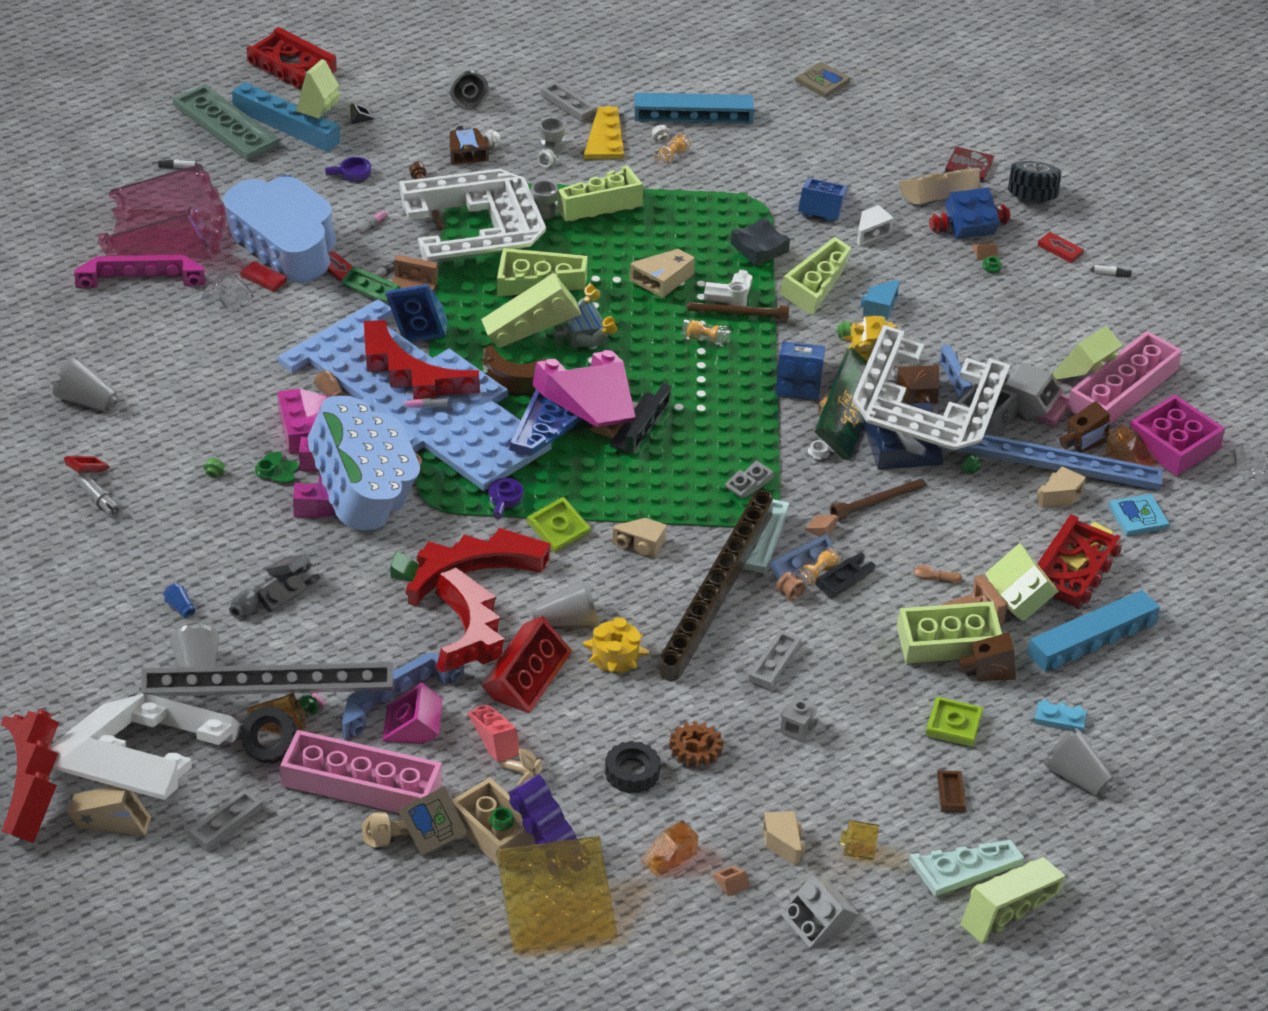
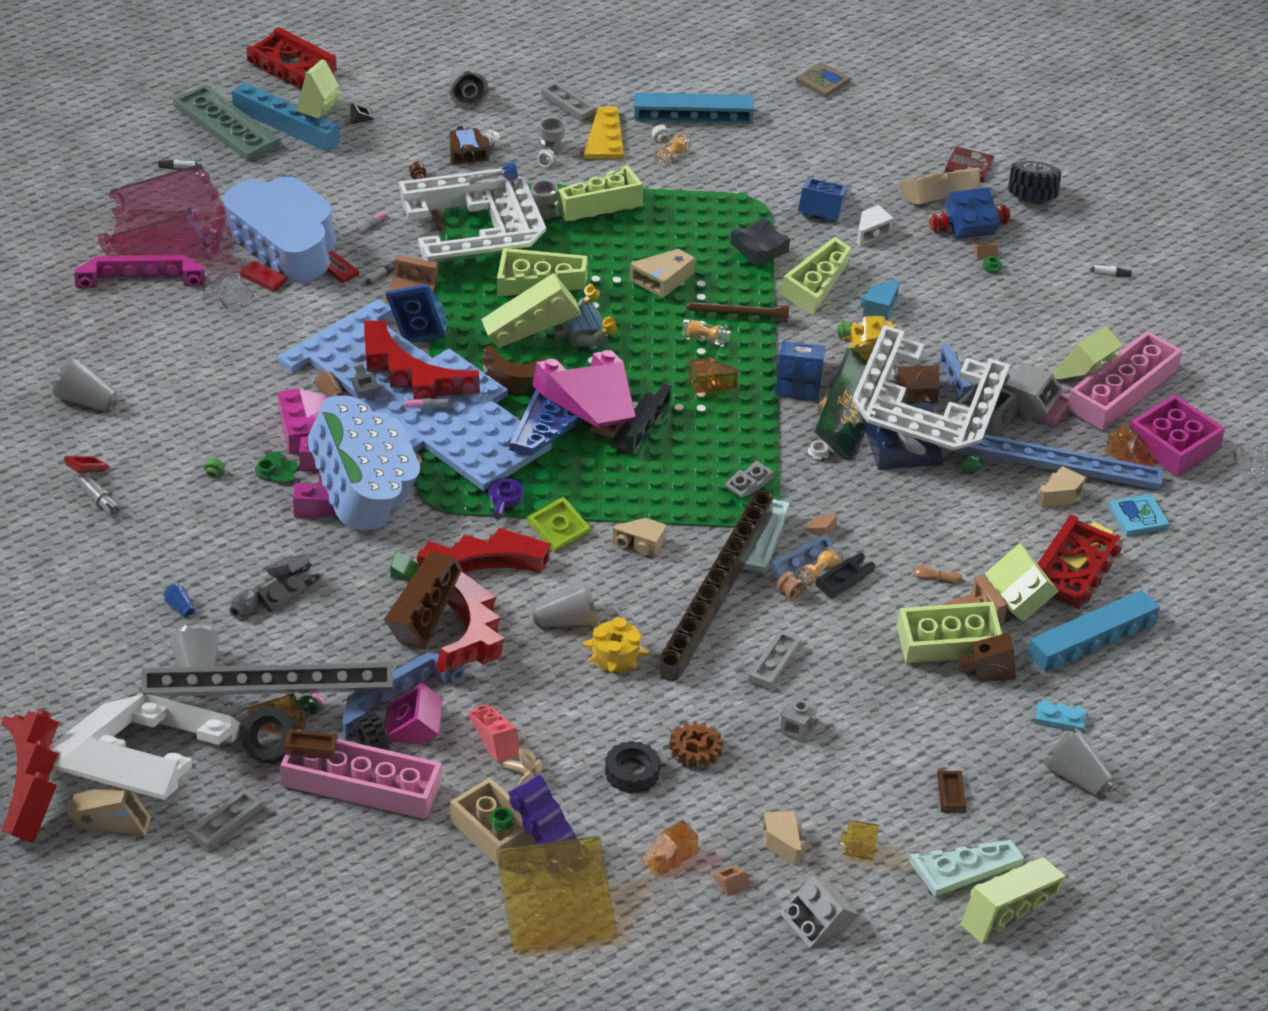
dark purple piece [325,157,371,182] -> none
green plate [341,266,401,306] -> none
tan piece [362,812,411,847] -> none
dark tan tile [398,786,468,856] -> none
red slope [481,616,572,713] -> none
white piece [704,270,752,306] -> none
reddish brown piece [830,479,926,522] -> none
lime plate [925,696,984,747] -> none
red tile [1037,232,1084,263] -> none
reddish brown torso [1059,401,1110,453] -> none
none -> reddish brown tile [283,730,338,759]
none -> dark grey plate [352,364,380,399]
none -> black tyre [354,713,390,751]
none -> reddish brown wedge [384,551,463,650]
none -> hinge [468,162,518,184]
none -> clear orange slope [688,357,739,393]

